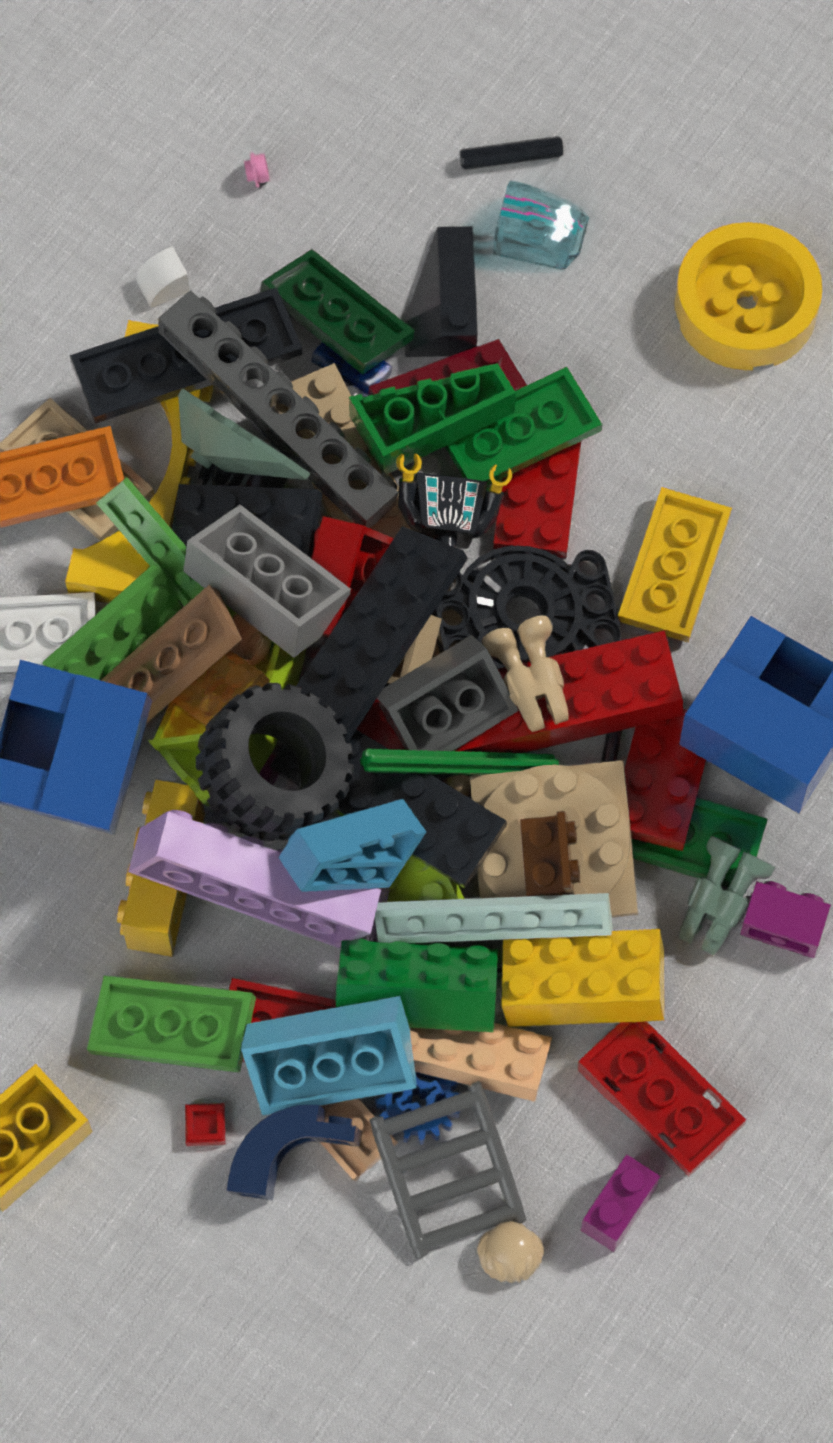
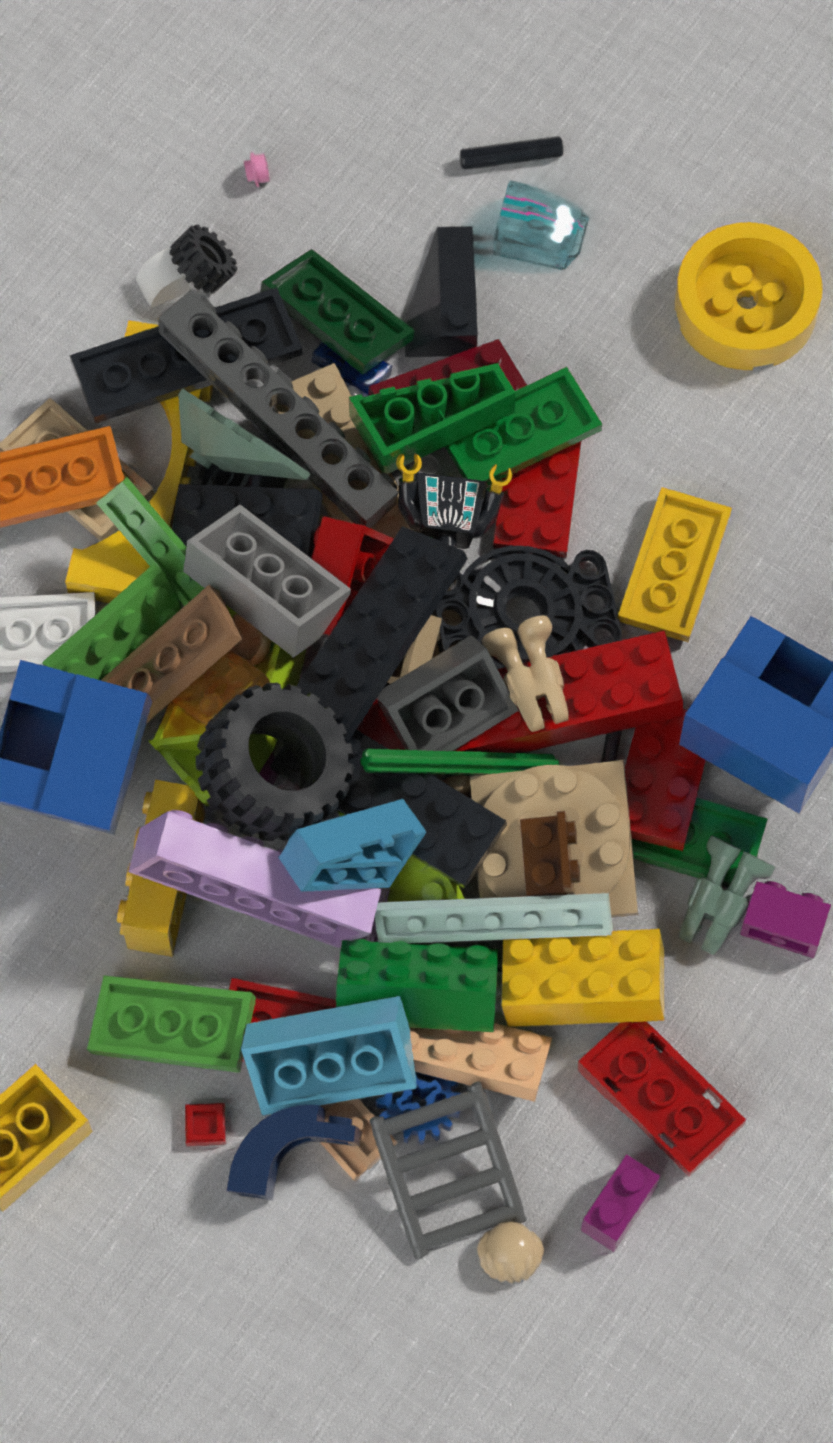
none -> black tyre [169,224,238,294]

